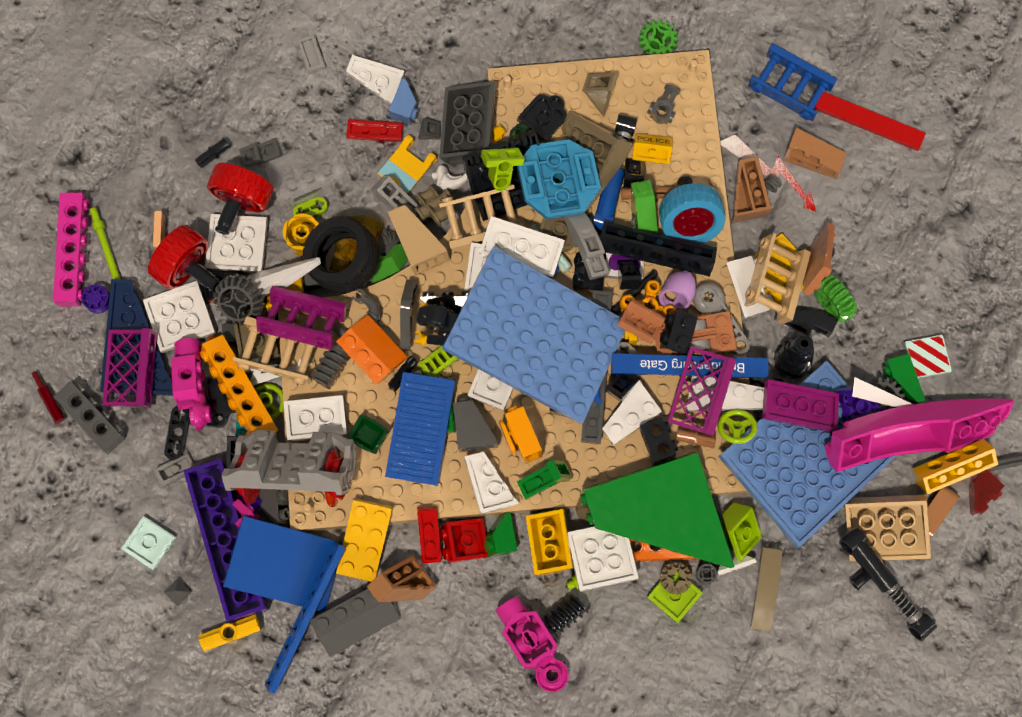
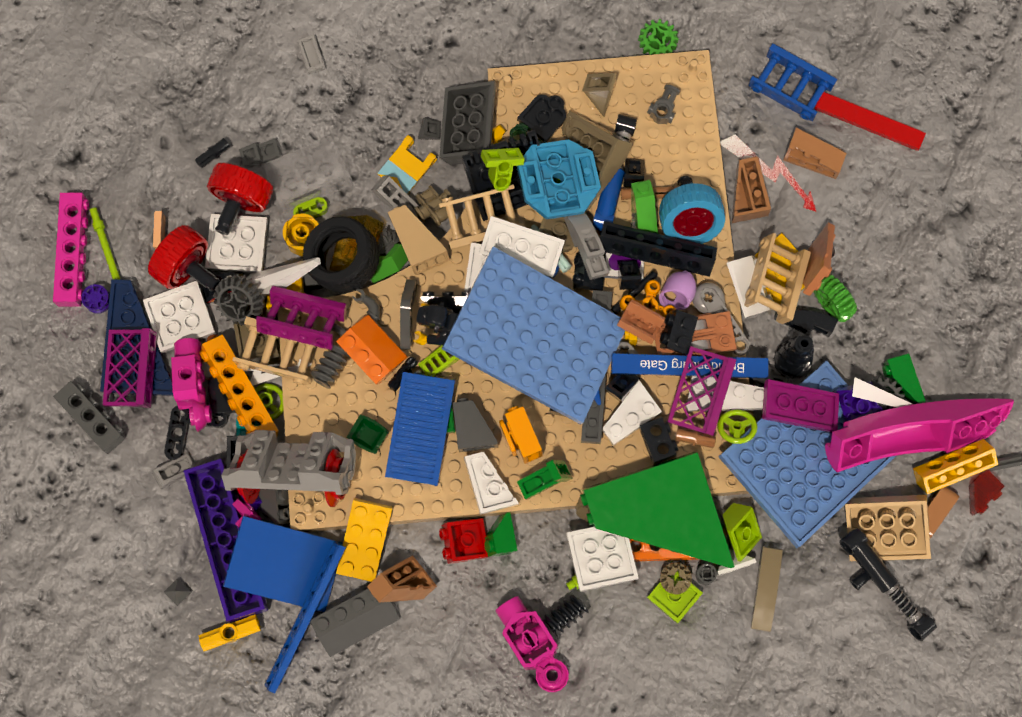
dark red axle [32,371,65,424] -> none
light aqua tile [121,516,177,570] -> none
dark grey slope [222,323,237,345] -> none
white plate [284,395,347,441] -> none
white wing [346,55,405,105] -> none
red tile [346,119,403,143] -> none
medium blue slope [389,78,419,125] -> none
red tile [417,506,442,564] -> none
white animal [432,165,468,191] -> none
white plate [467,369,513,411] -> none
yellow slope [526,509,573,576] -> none
yellow panel [632,133,673,164] -> none
dark grey bush [764,174,782,193] -> none
tile [904,335,952,379] -> none

